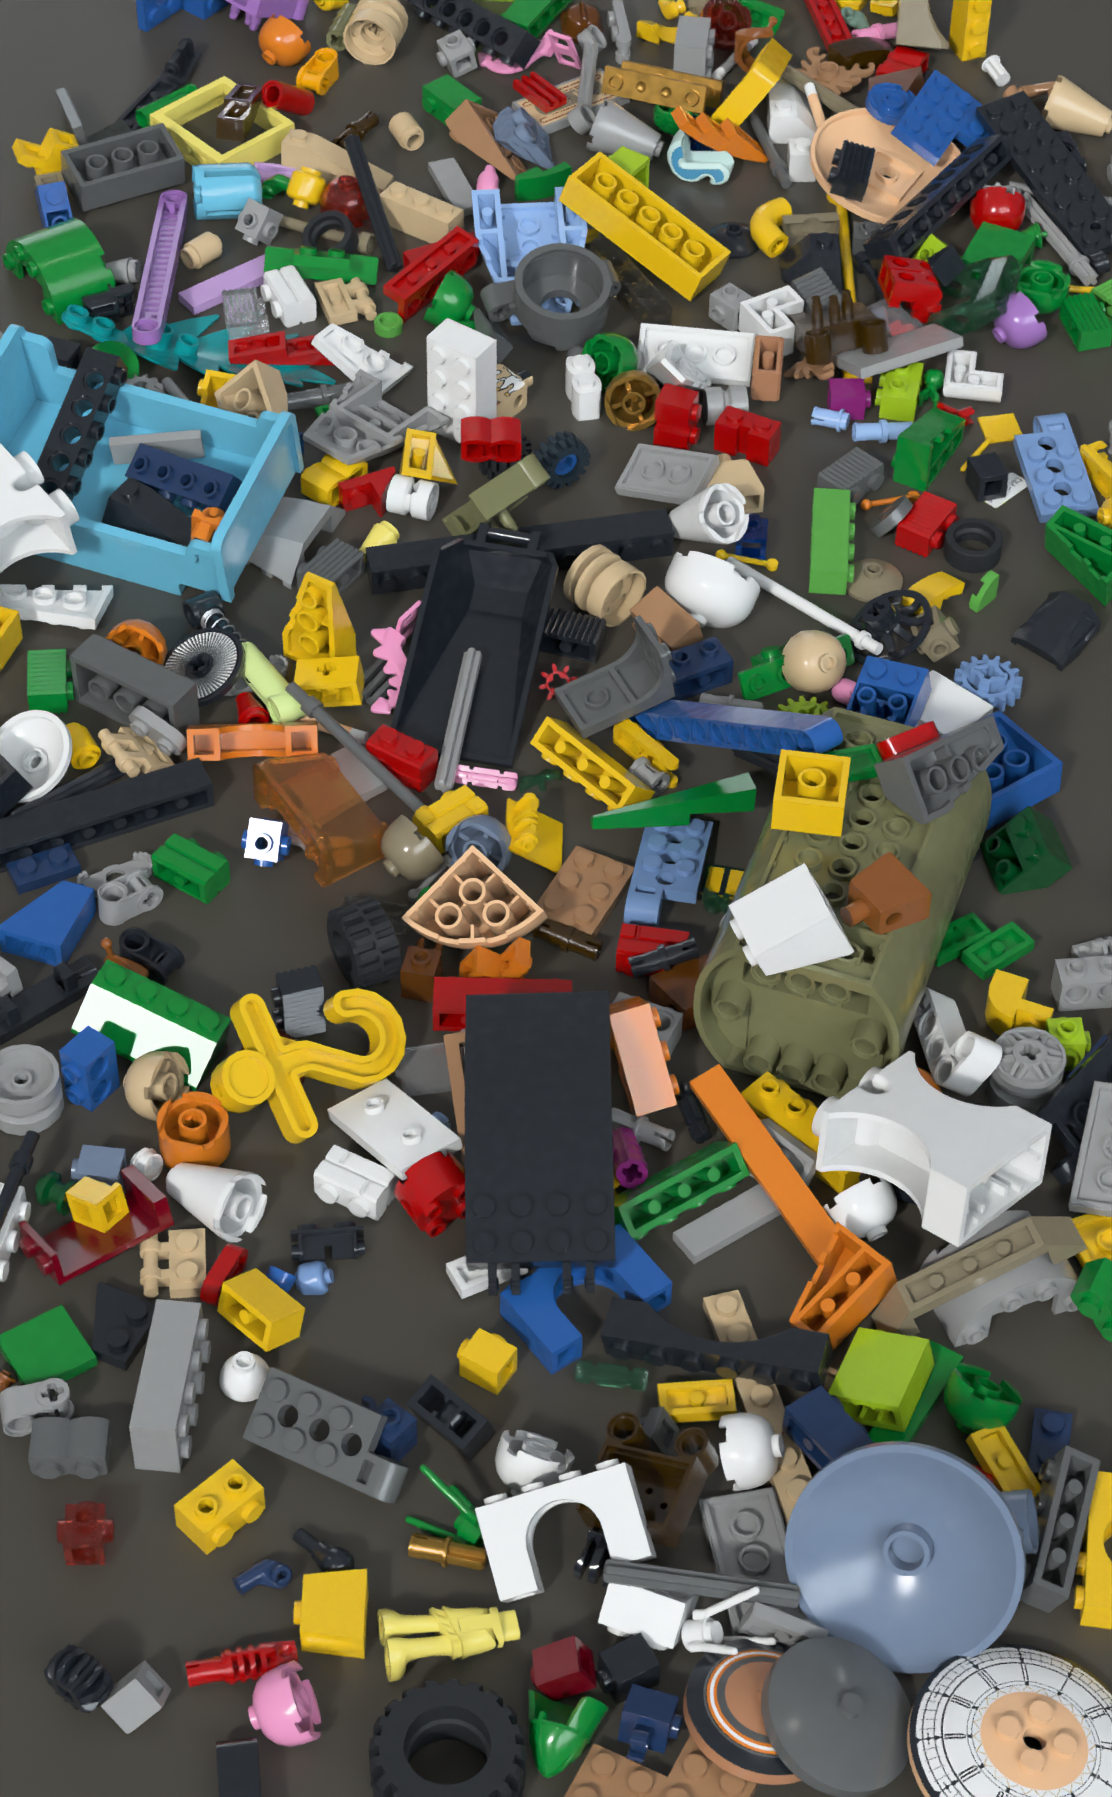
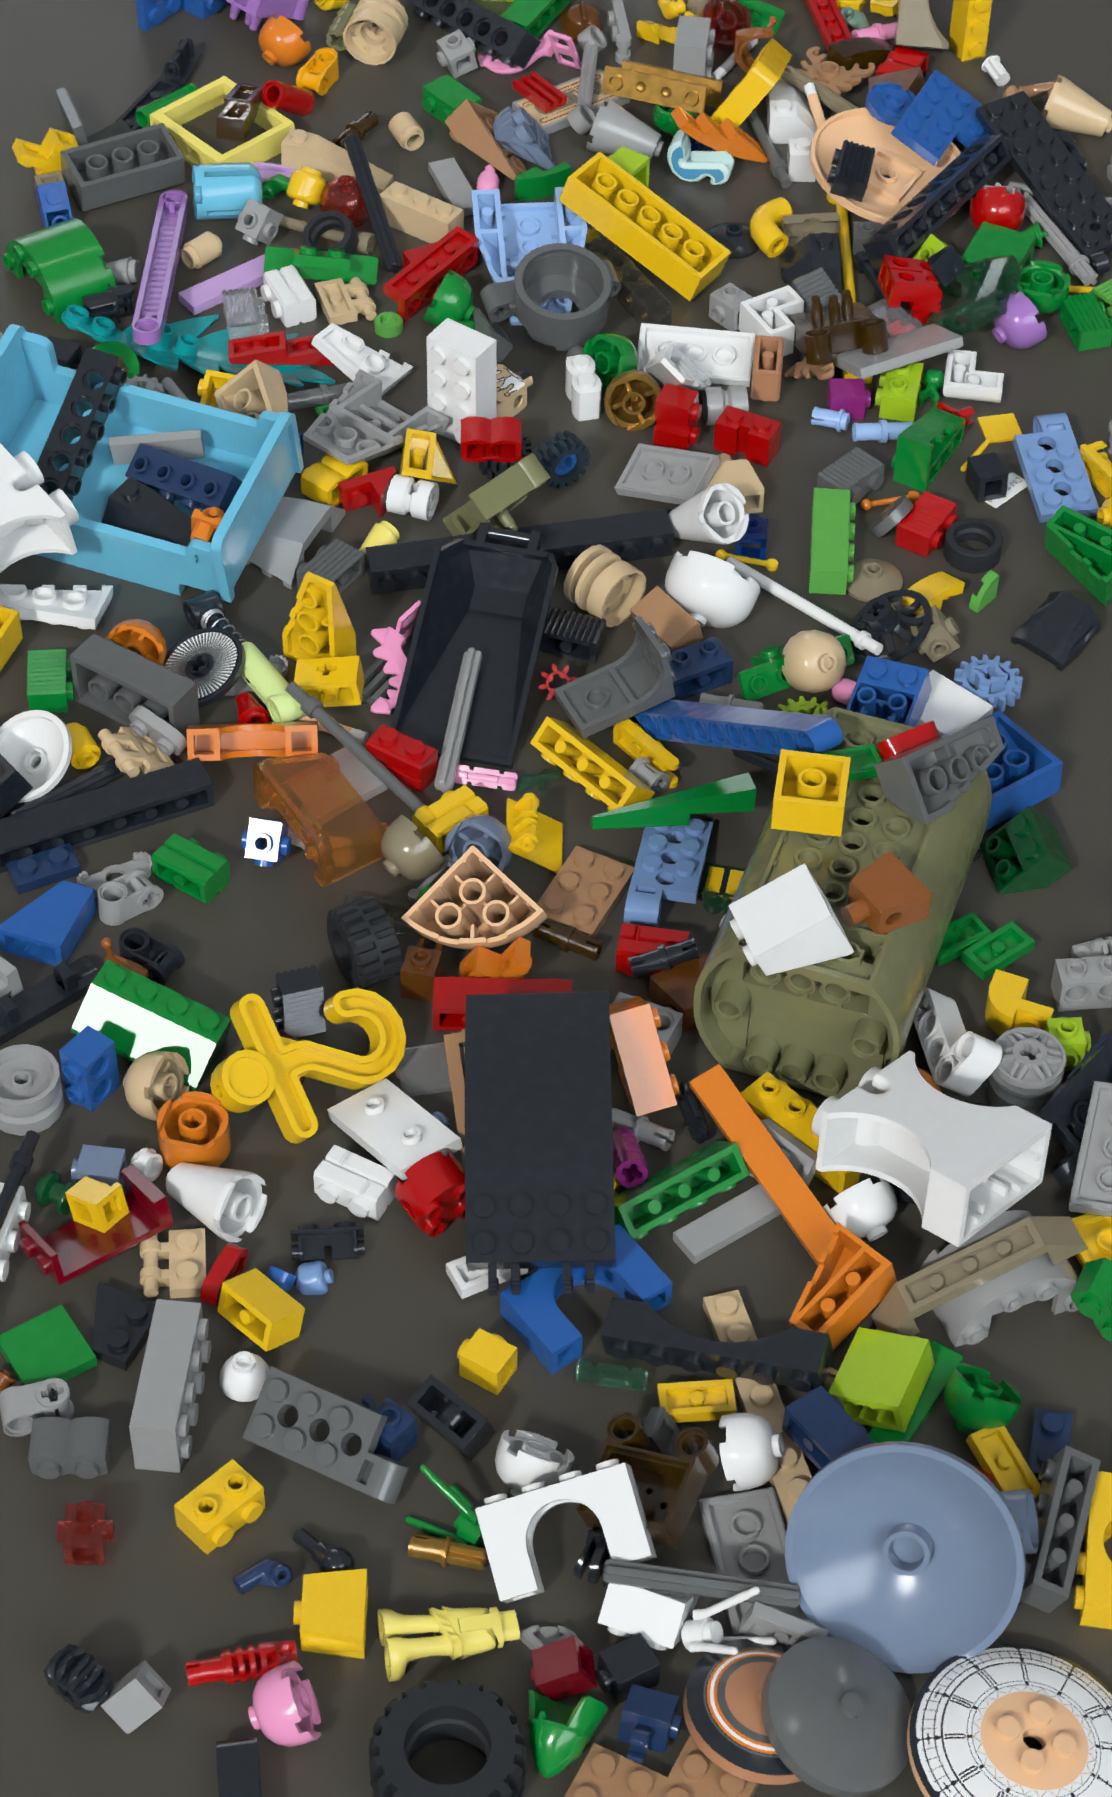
none -> light grey tile [520,1625,576,1651]

